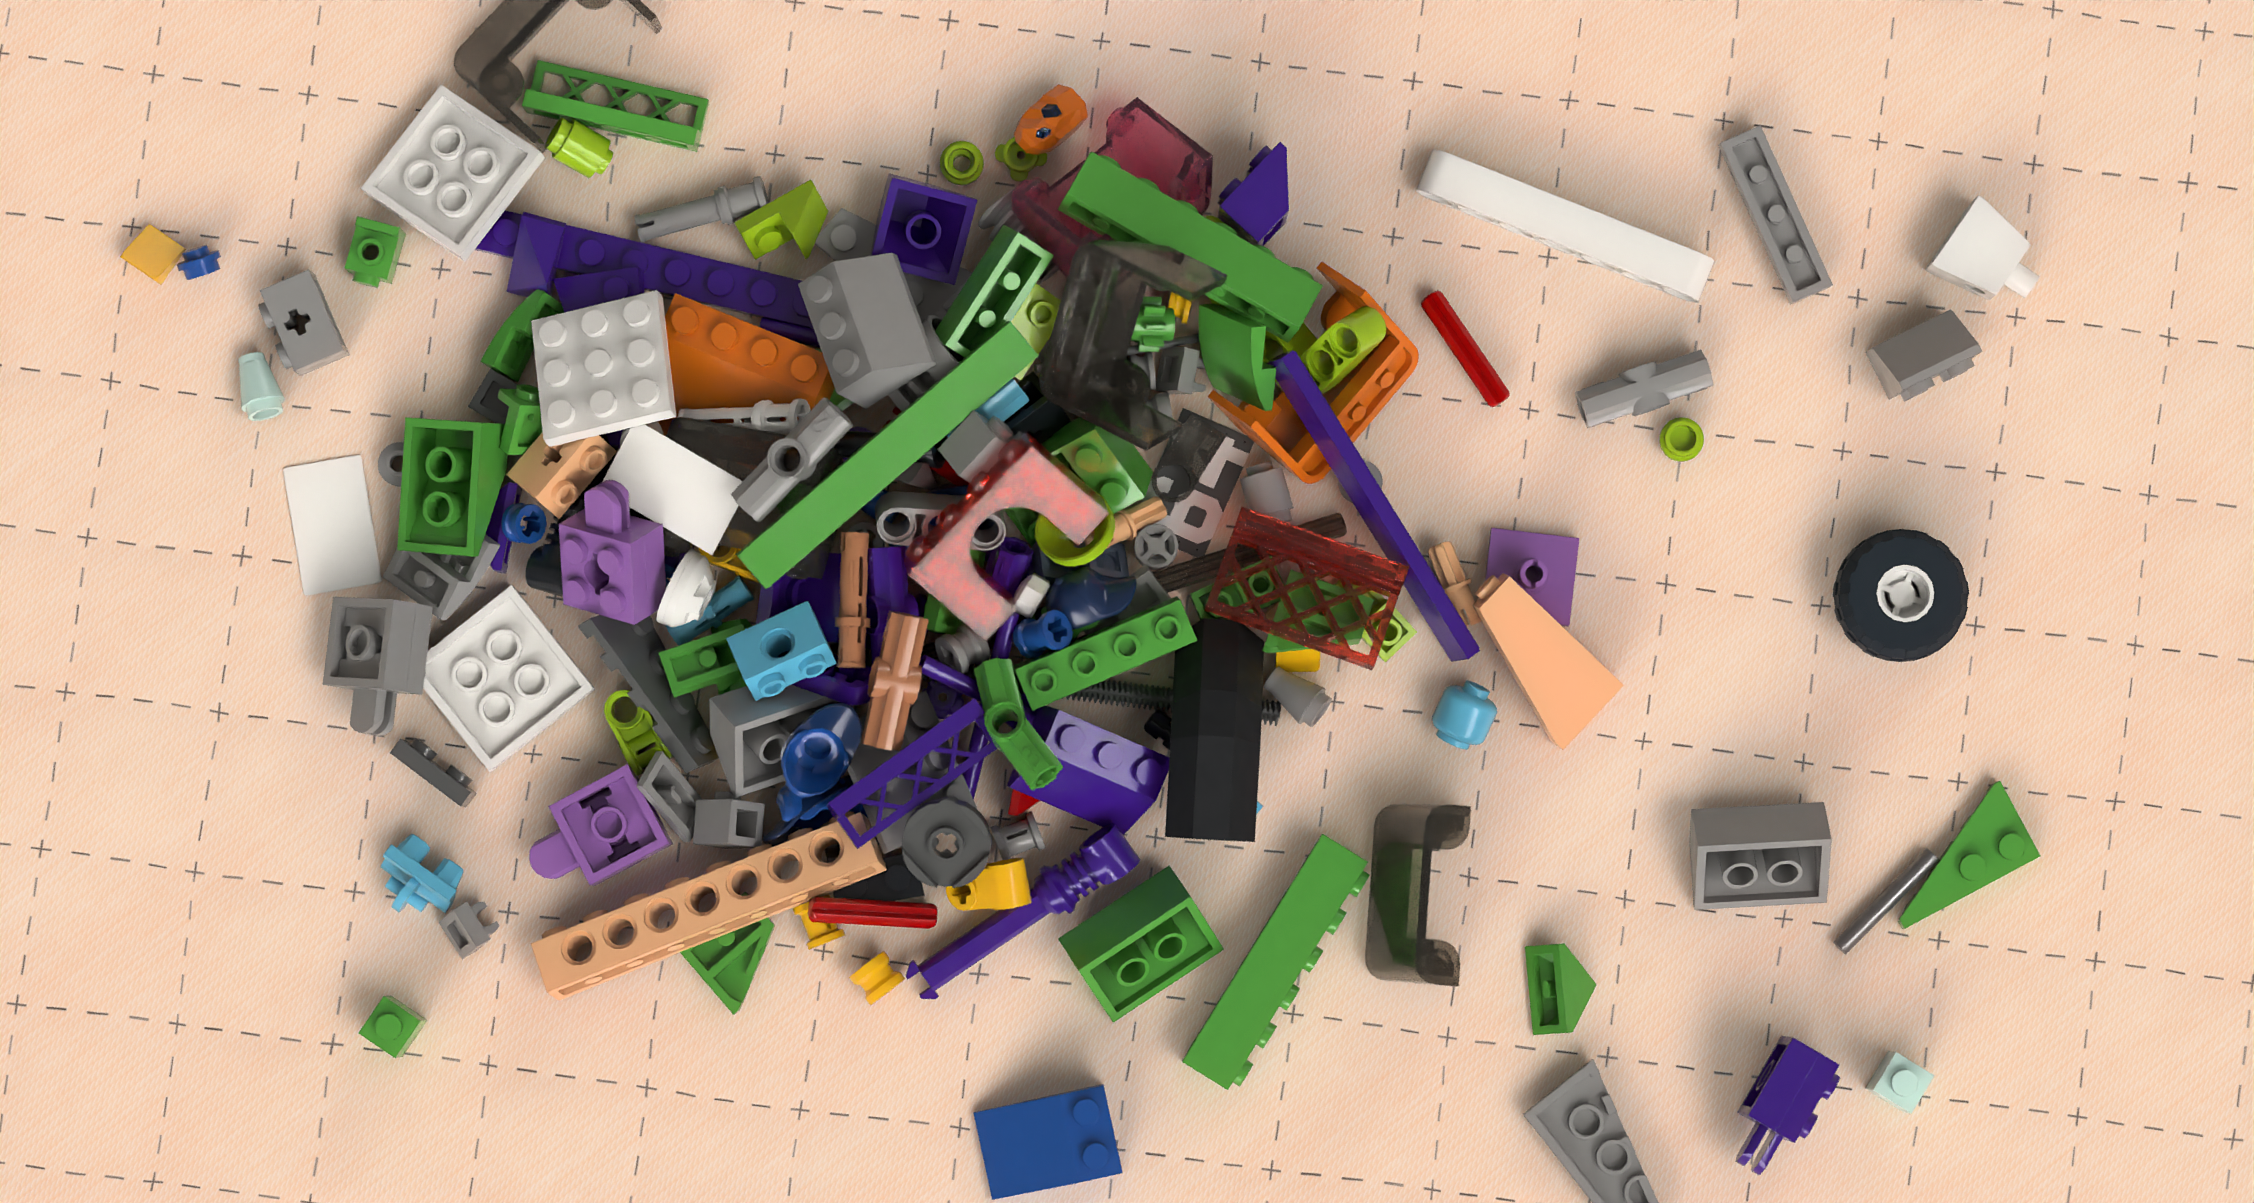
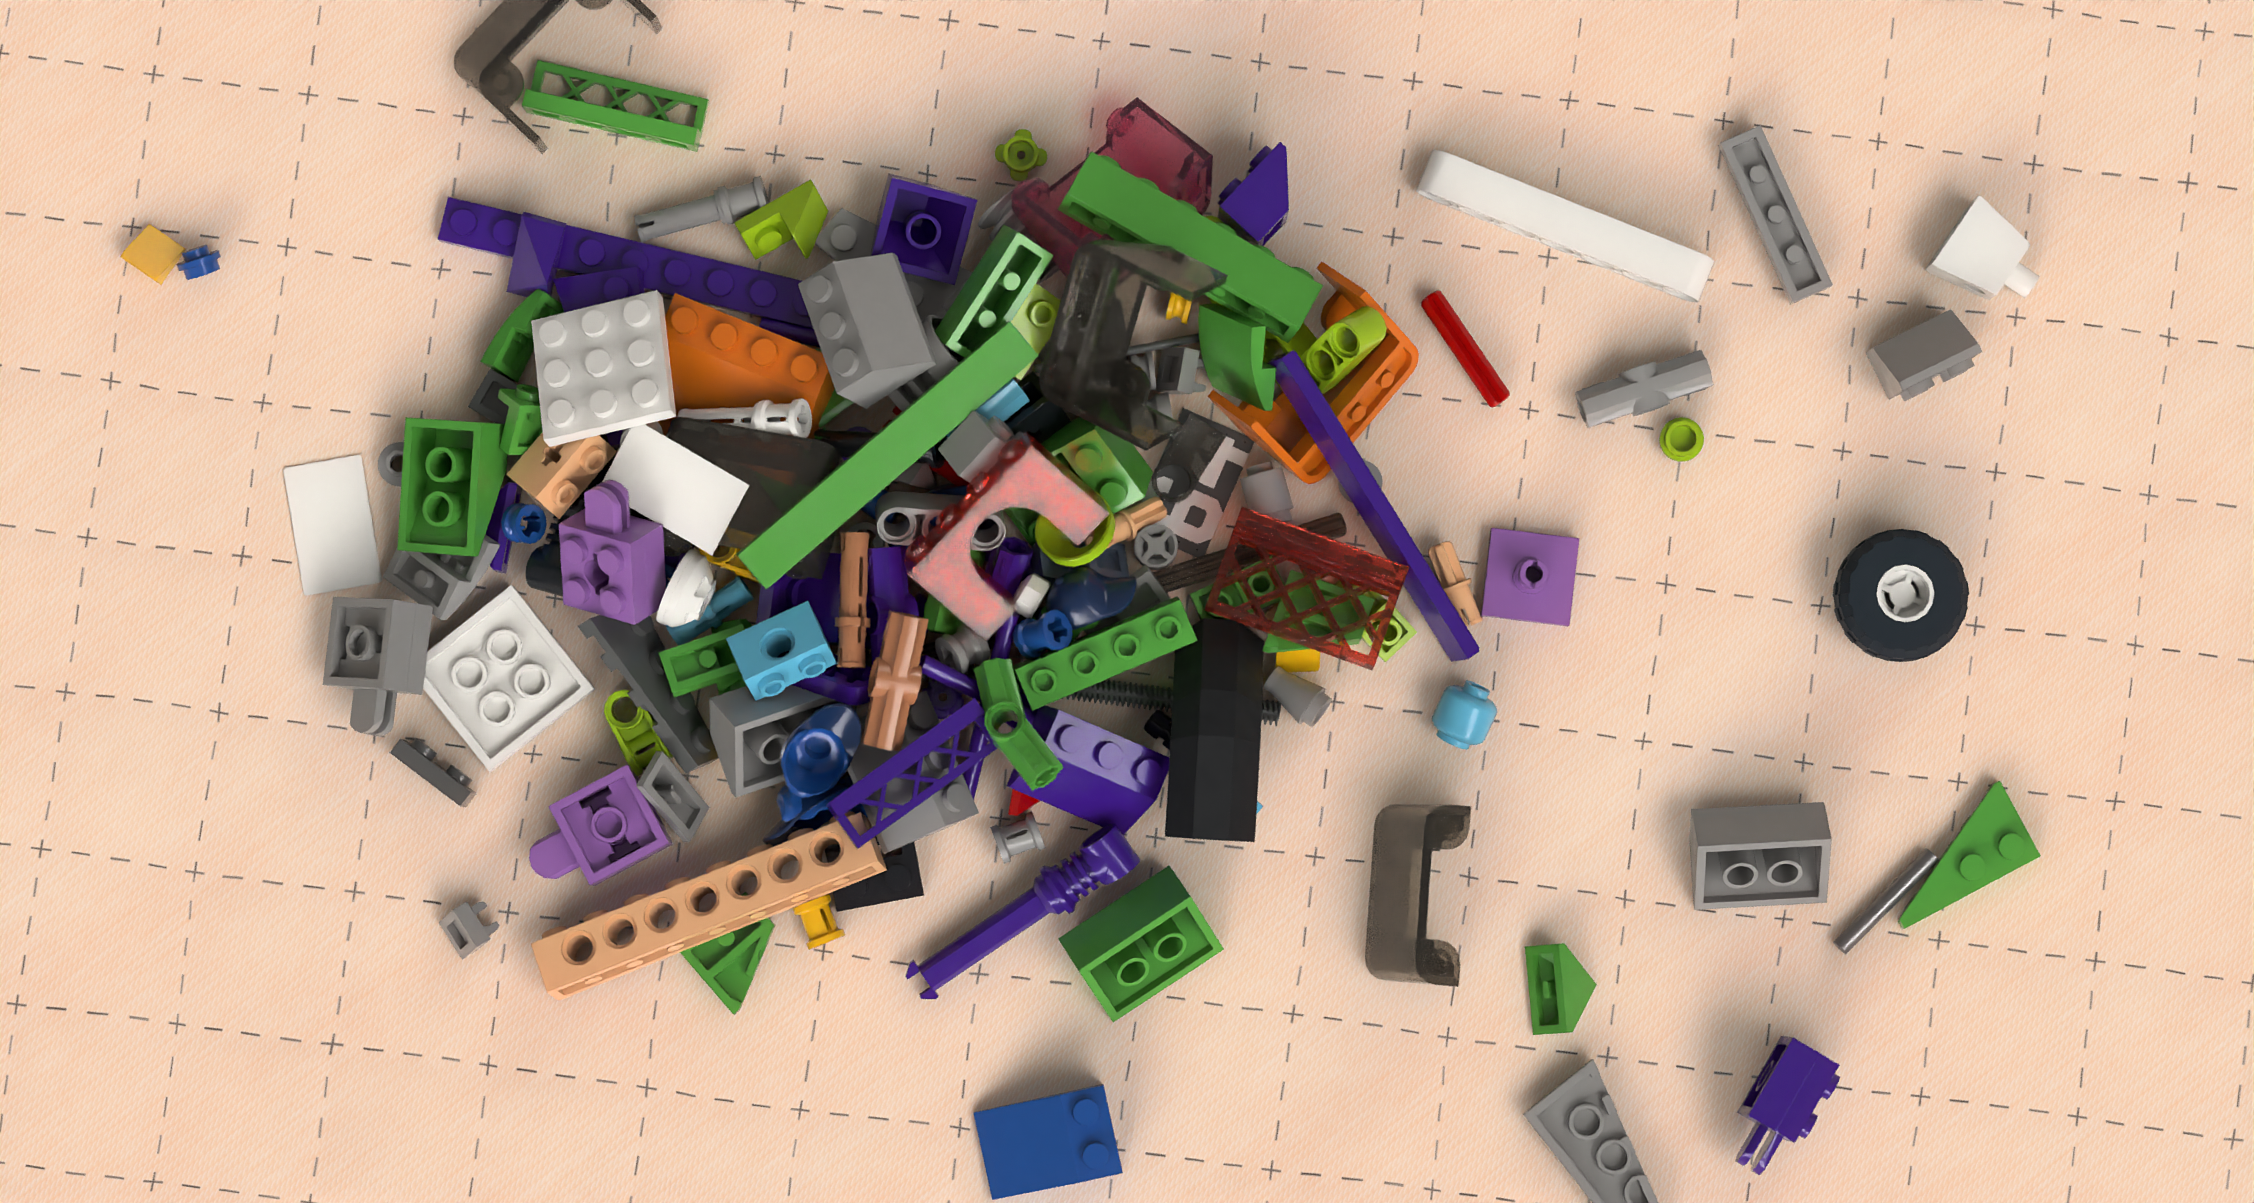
light aqua cone [238,352,285,421] -> none
light grey brick [258,269,349,376] -> none
bright green brick [345,216,406,288] -> none
bright green brick [359,995,427,1058] -> none
white plate [361,85,545,262] -> none
medium azure hips [381,834,464,913] -> none
lime brick [544,118,614,178] -> none
light grey brick [693,791,765,849] -> none
light grey piece [730,397,853,522] -> none
red axle [808,897,937,929] -> none
yellow wheel [849,951,905,1006] -> none
dark grey plate [902,796,992,888] -> none
lime plate [940,141,984,185] -> none
yellow piece [946,858,1032,911] -> none
orange rock [1014,84,1088,155] -> none
bright green gear [1124,296,1175,352] -> none
bright green brick [1182,834,1370,1090] -> none
light nougat slope [1473,573,1624,750] -> none
light aqua brick [1865,1051,1934,1114] -> none

